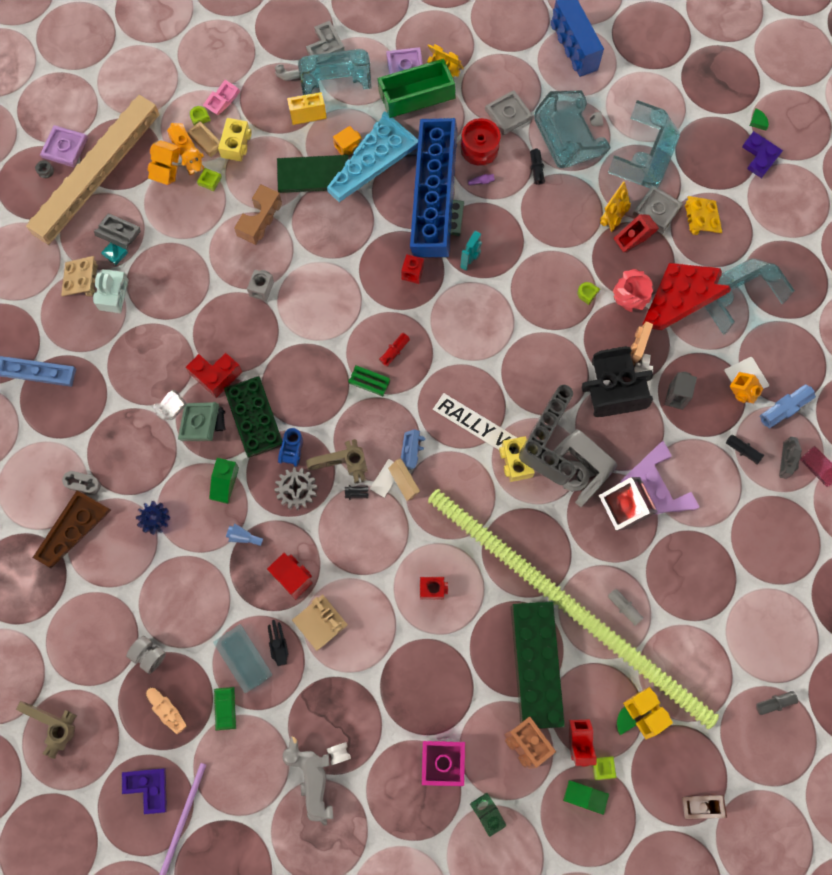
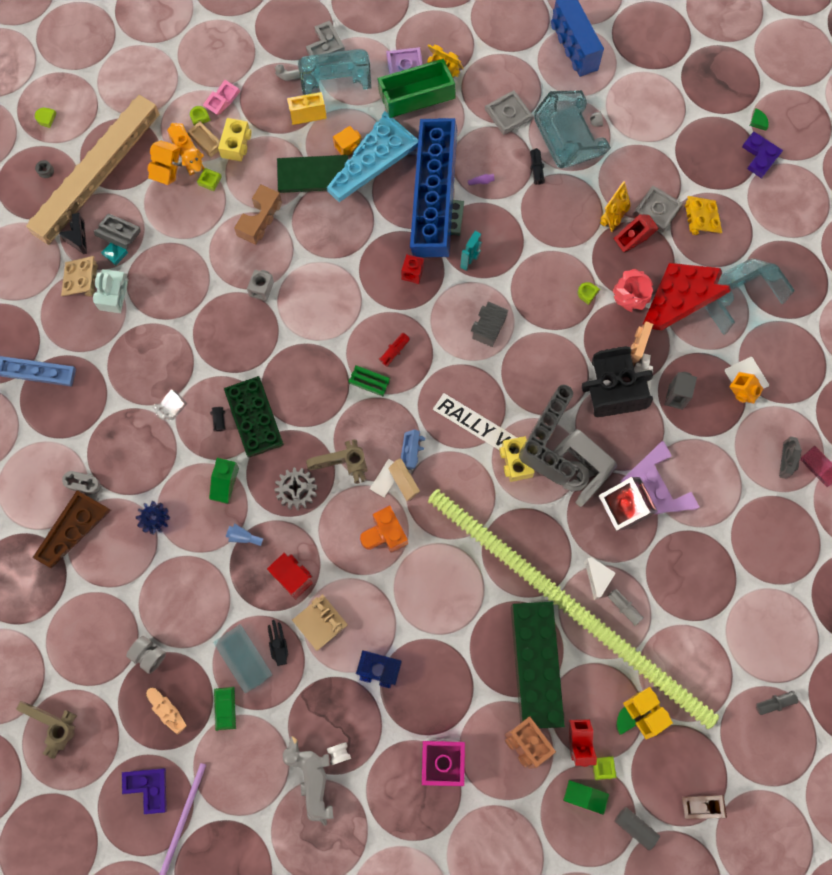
lavender tile [40,125,88,168] -> none
sand green tile [178,402,219,441] -> none
red brick [185,353,242,398] -> none
blue piece [278,428,303,467] -> none
black pin [345,485,368,500] -> none
red brick [420,577,448,600] -> none
red wheel [460,118,501,166] -> none
clear green bracket [470,793,506,837] -> none
clear light blue windscreen [608,100,680,188] -> none
black axle [726,435,764,464] -> none
medium blue piece [760,384,816,429] -> none
none -> lime tile [35,107,57,128]
none -> black slope [59,213,87,254]
none -> clear blue brick [356,650,402,689]
none -> orange brick [360,505,408,553]
none -> dark grey brick [471,301,509,347]
none -> white slope [585,557,615,600]
none -> dark grey axle [614,807,660,851]

